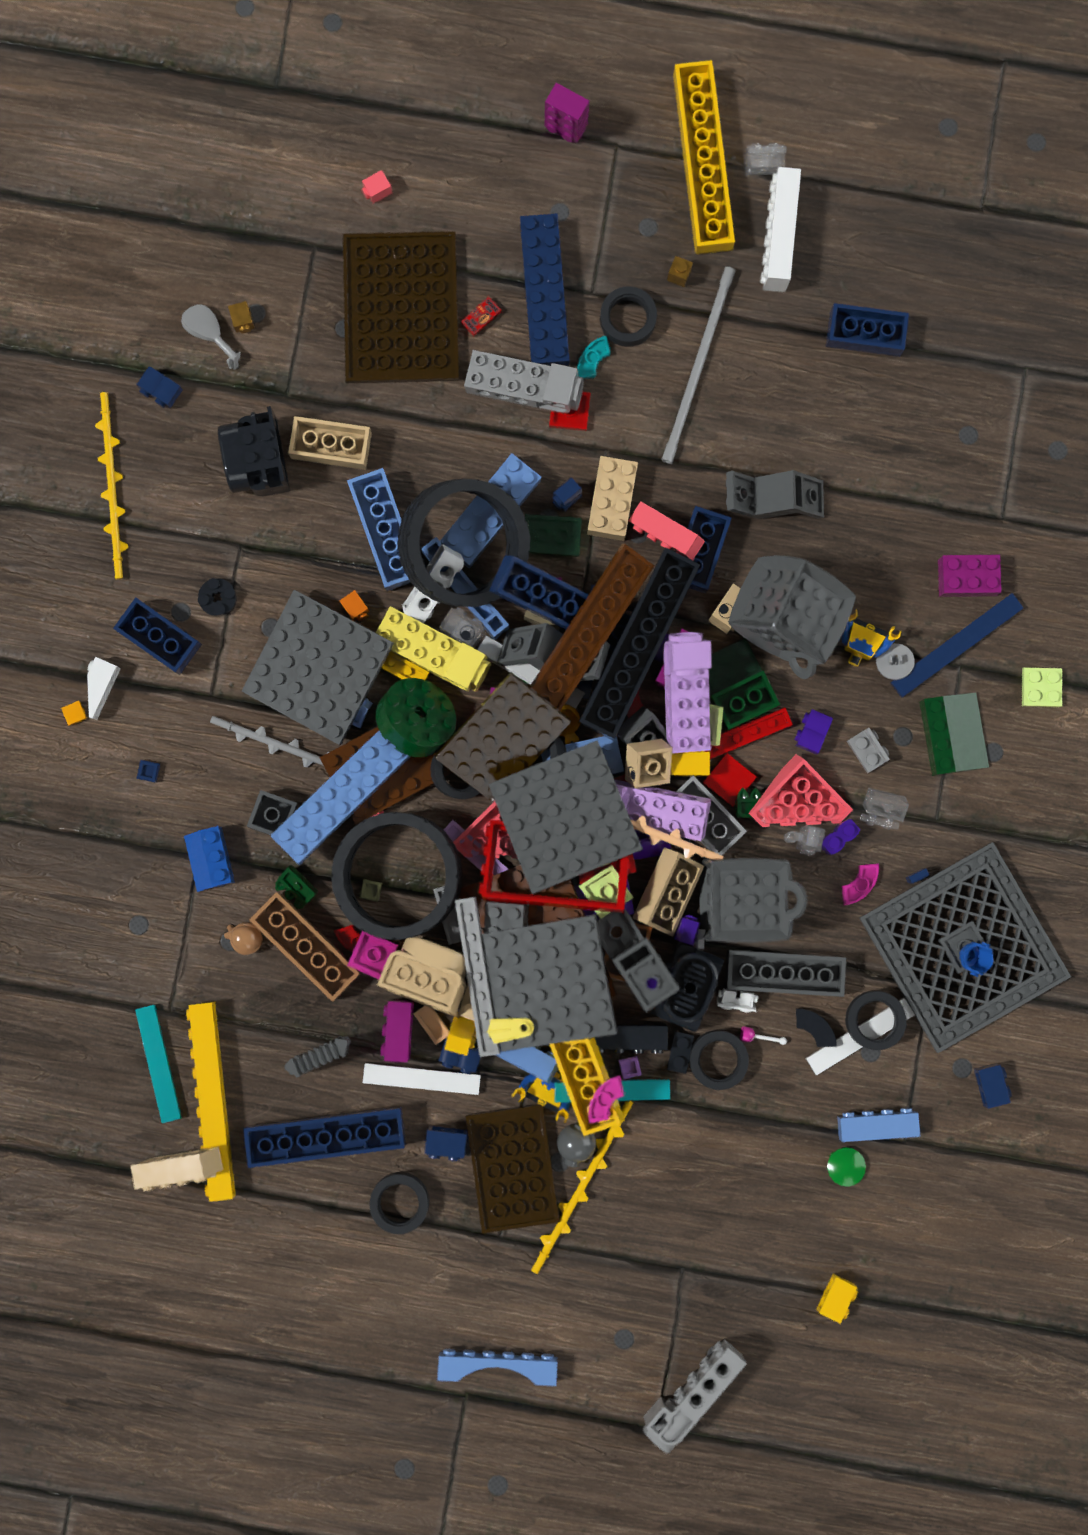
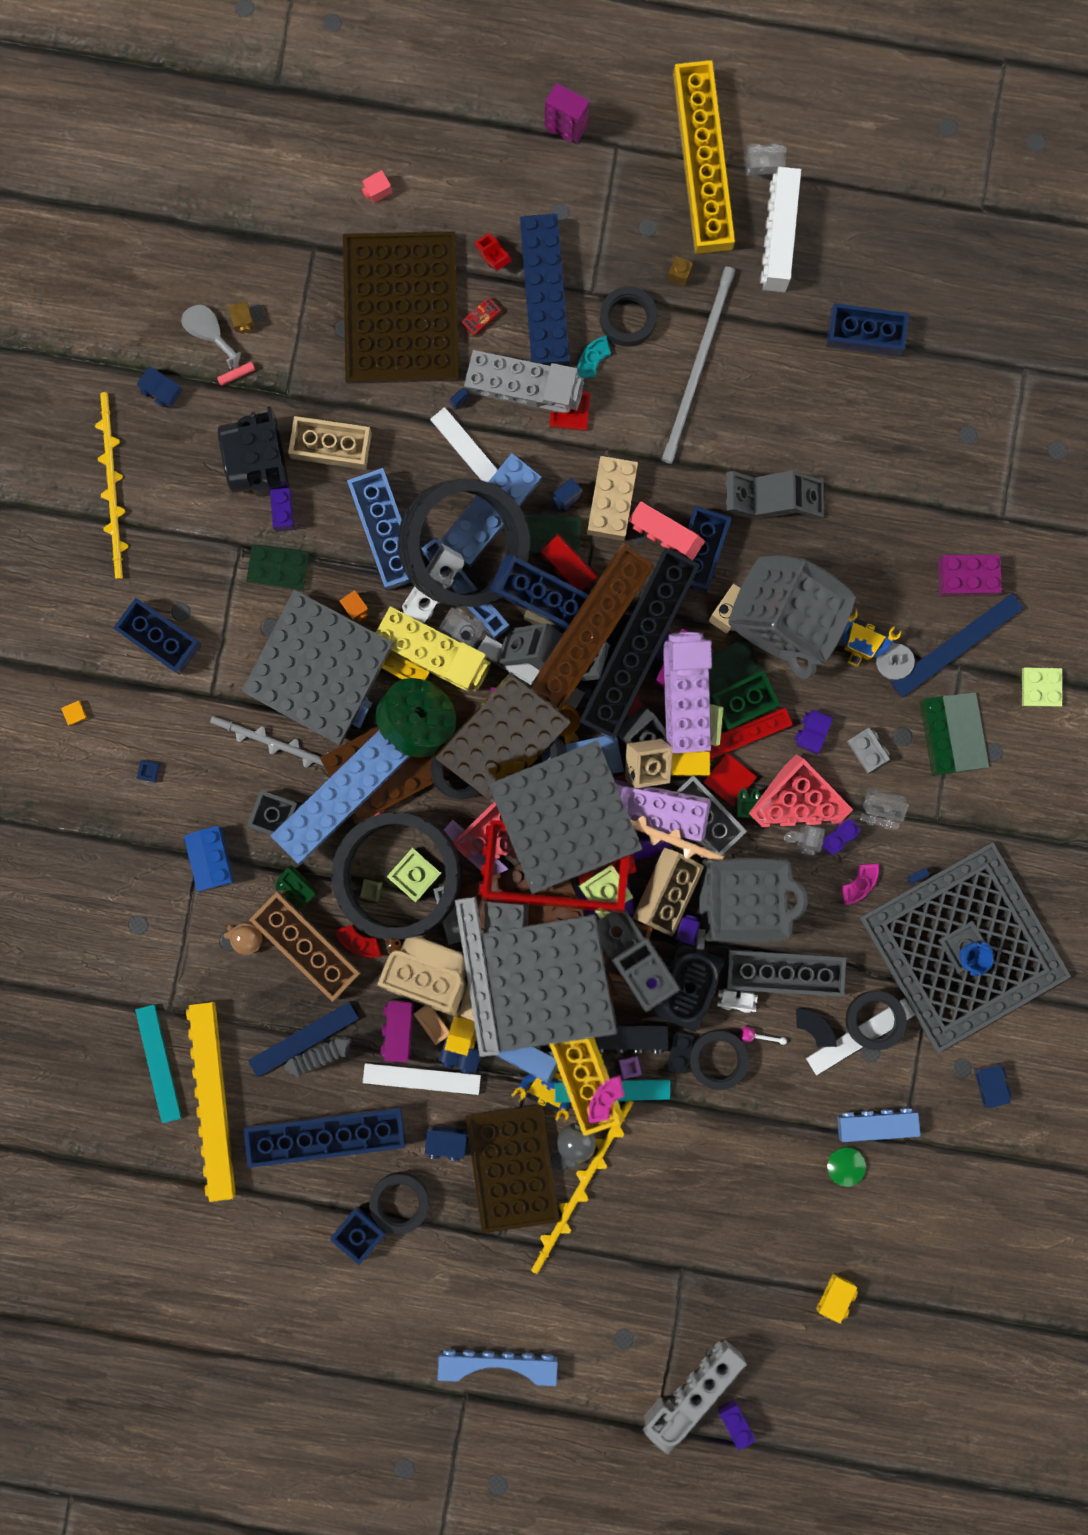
white slope [87,657,121,720] -> none
tan brick [131,1146,223,1191] -> none
black plate [198,578,237,617] -> none
dark pink tile [347,931,398,979] -> none
light yellow piece [488,1018,534,1044] -> none
none -> coral piece [217,362,255,386]
none -> clear green plate [246,544,309,591]
none -> dark blue tile [248,1001,359,1077]
none -> dark purple brick [270,488,295,532]
none -> dark blue brick [329,1205,386,1265]
none -> yellowish green plate [387,848,442,902]
none -> white tile [430,407,497,482]
none -> dark blue tile [450,387,469,410]
none -> red brick [474,233,512,271]
none -> red brick [541,533,596,591]
none -> dark purple brick [717,1399,756,1451]

